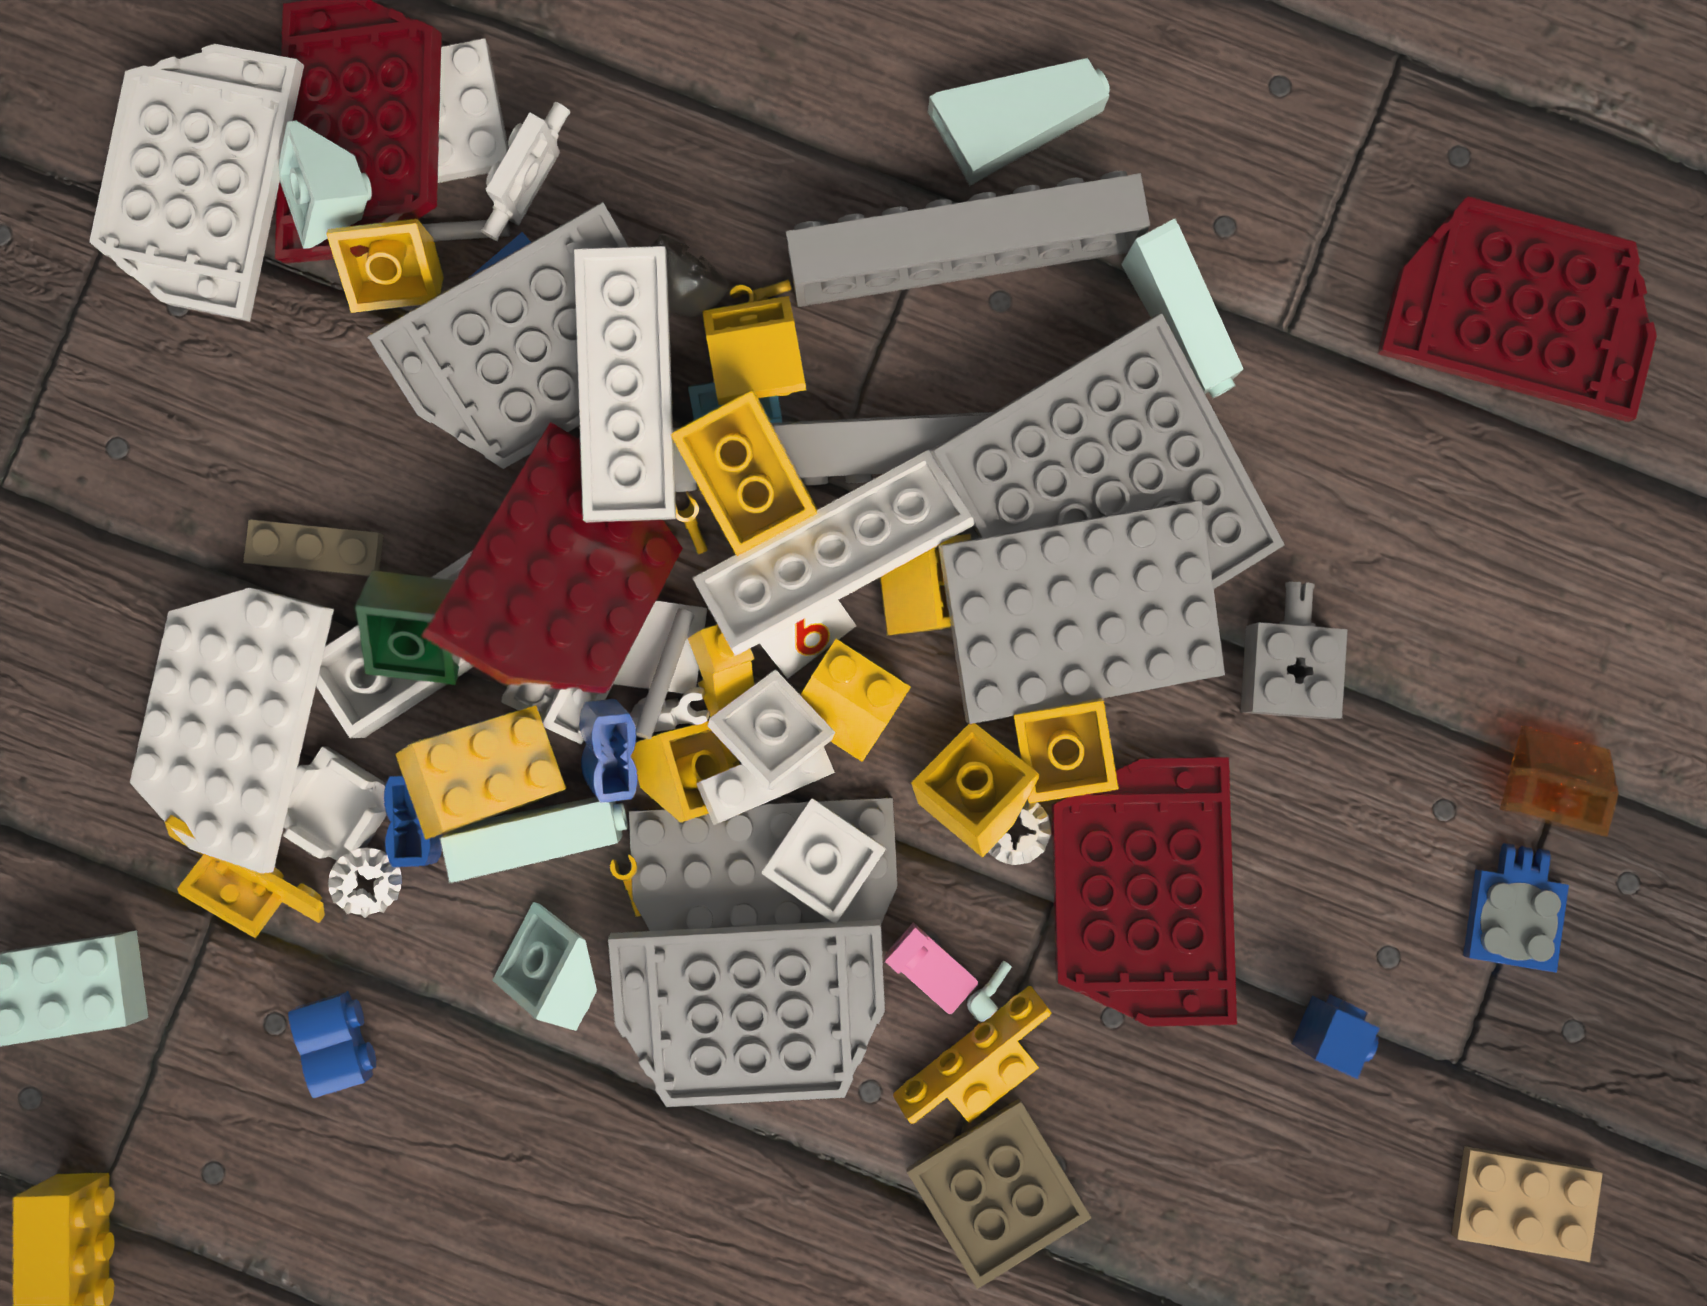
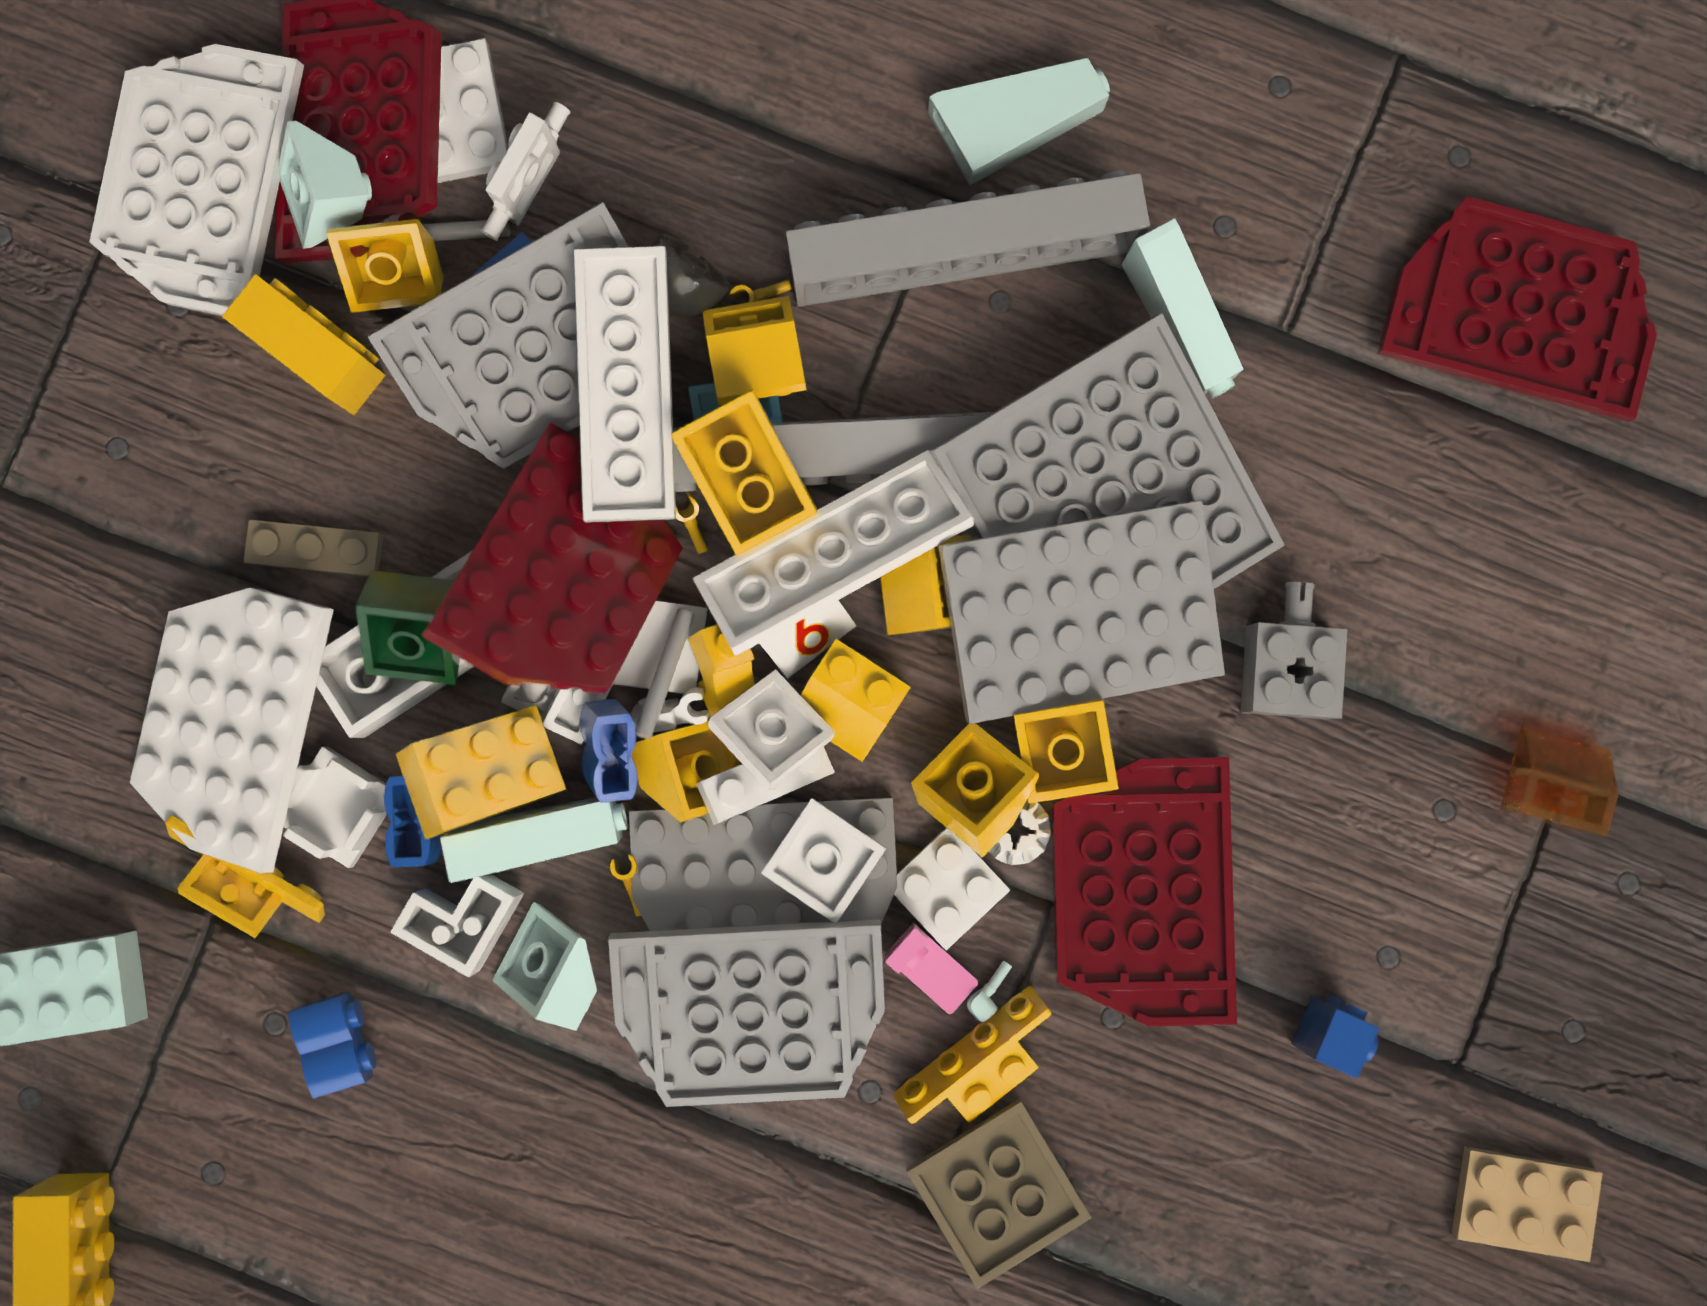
white gear [328,848,402,918] -> none
piece [1463,843,1569,973] -> none
none -> yellow brick [222,274,386,416]
none -> white brick [390,874,524,977]
none -> white plate [886,828,1010,950]

